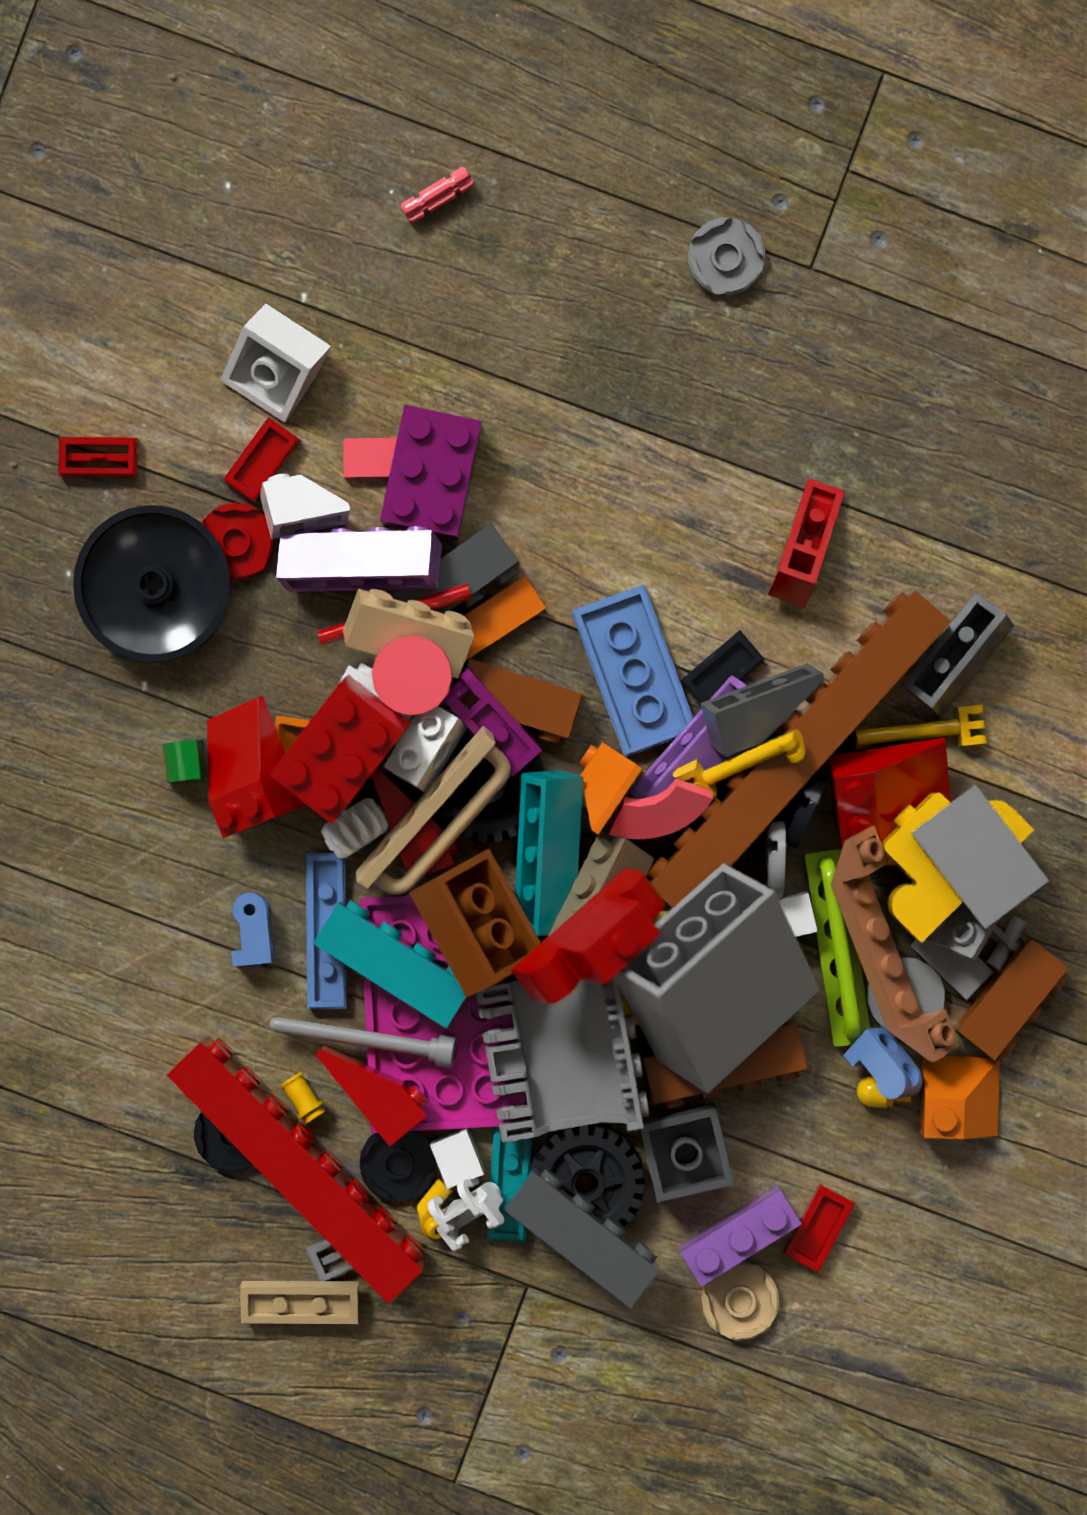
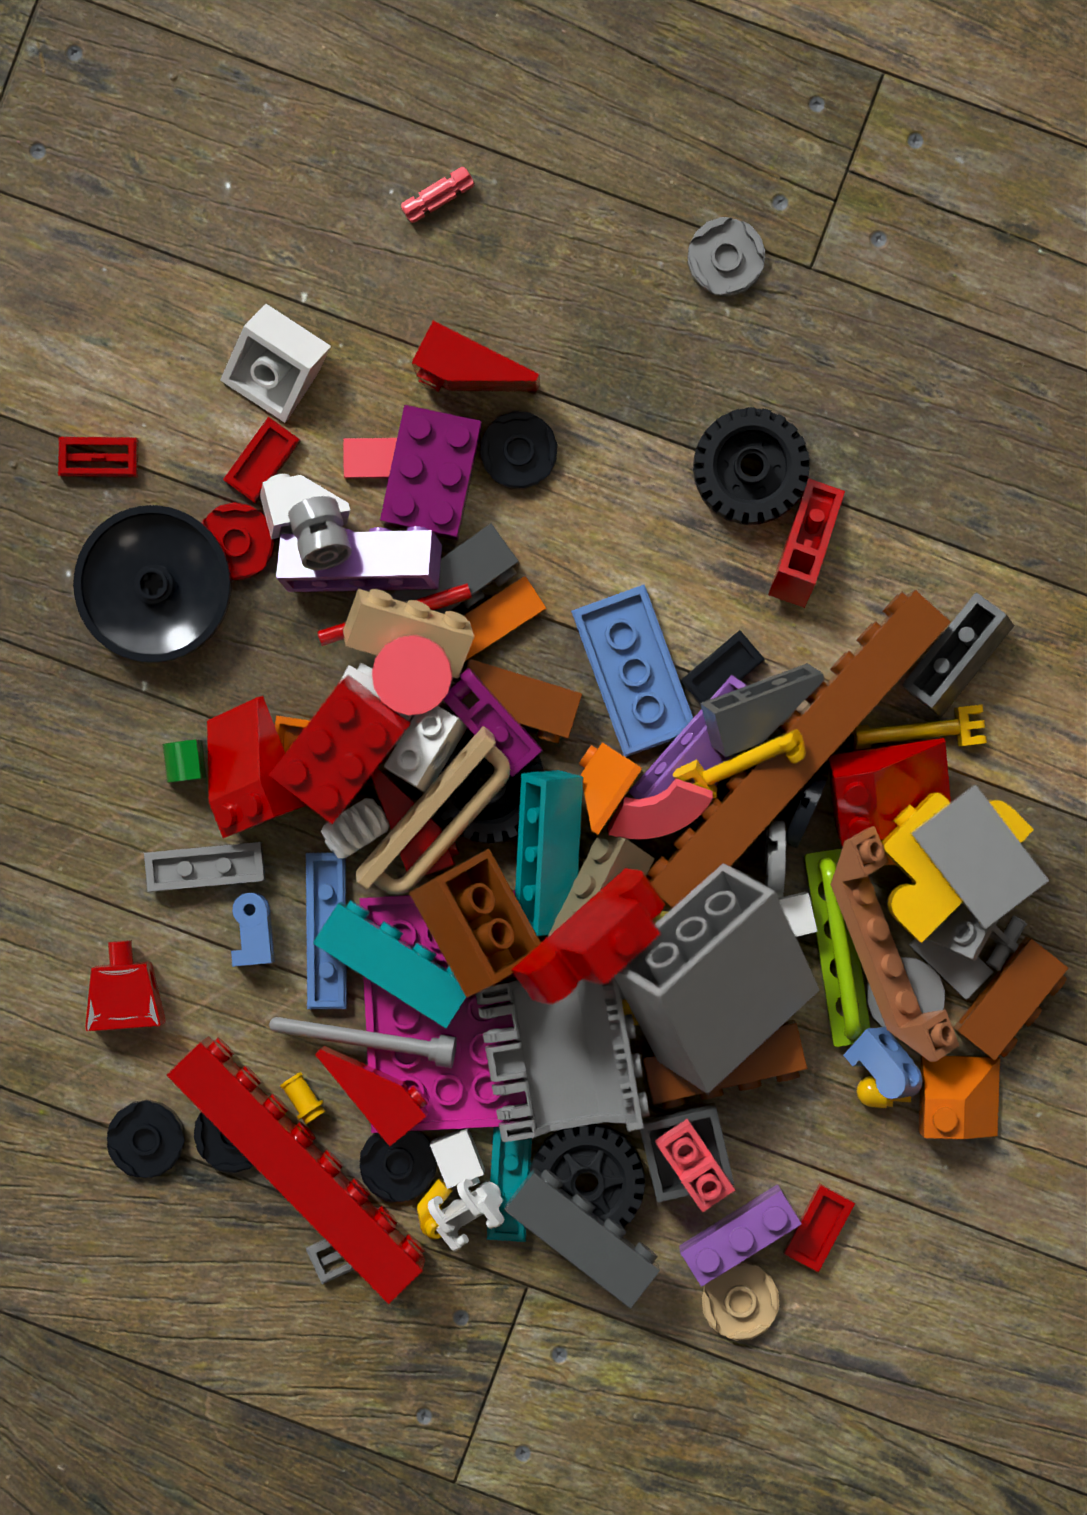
tan plate [240,1281,359,1324] -> none
none -> red torso [85,940,166,1031]
none -> black tile [107,1099,185,1178]
none -> light grey plate [144,842,266,892]
none -> light grey wheel [288,496,352,570]
none -> red slope [411,320,540,392]
none -> black tile [480,411,558,490]
none -> coral slope [655,1118,735,1213]
none -> black wheel [693,407,810,525]

